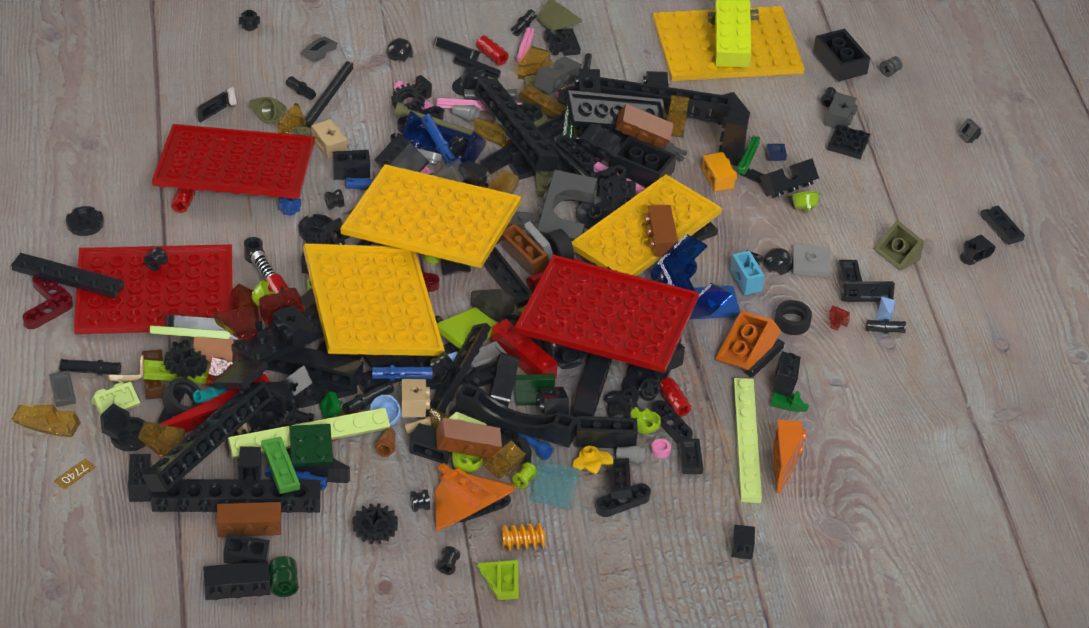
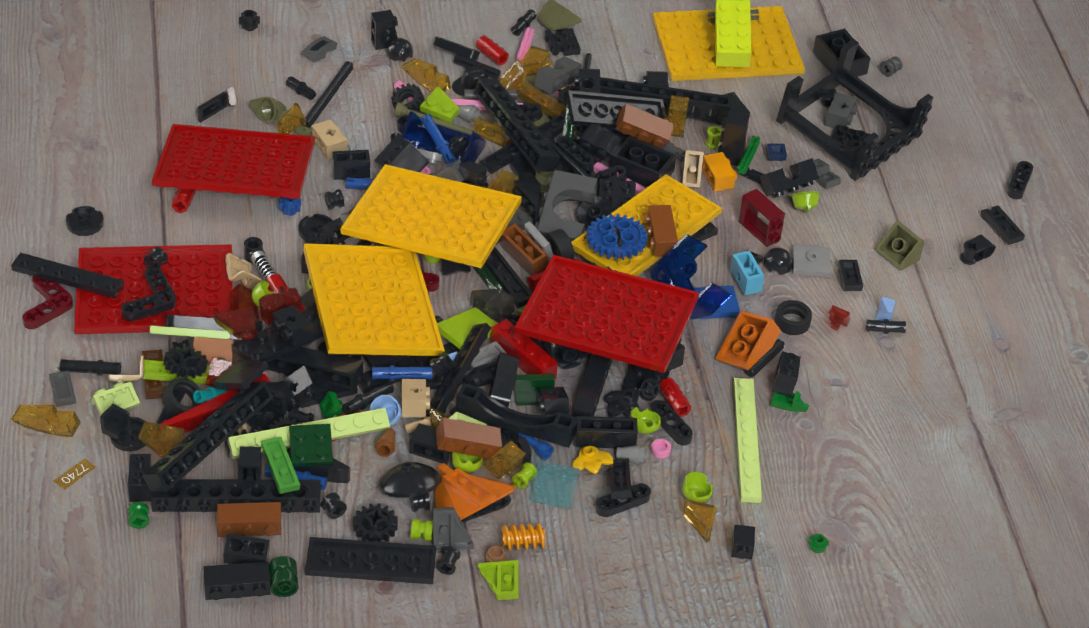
black plate [415,75,432,99] -> none
black plate [679,439,703,474] -> none
orange slope [773,420,806,493] -> none
black plate [841,280,895,302] -> none
black tile [958,118,982,143] -> none
none -> black beam [121,267,176,321]
none -> green wheel [128,502,149,529]
none -> tan piece [226,253,262,289]
none -> black plate [305,537,437,584]
none -> black wheel [320,493,347,519]
none -> black brick [371,10,398,50]
none -> black dish [378,462,440,498]
none -> clear yellow slope [402,58,451,92]
none -> lime wheel [410,518,433,542]
none -> lime wing [420,86,459,123]
none -> dark grey wing [433,507,474,550]
none -> clear green axle [473,264,505,297]
none -> medium nougat plate [486,545,507,562]
none -> clear yellow slope [498,60,527,92]
none -> black slope [512,176,541,221]
none -> blue gear [586,213,647,261]
none -> tan slope [682,150,704,188]
none -> lime hair [682,472,713,504]
none -> clear yellow slope [683,500,717,543]
none -> lime bush [705,126,723,150]
none -> dark red window [738,188,785,247]
none -> black arch [776,39,934,181]
none -> green plate [808,534,829,553]
none -> dark grey slope [813,159,841,189]
none -> black beam [1007,161,1033,199]

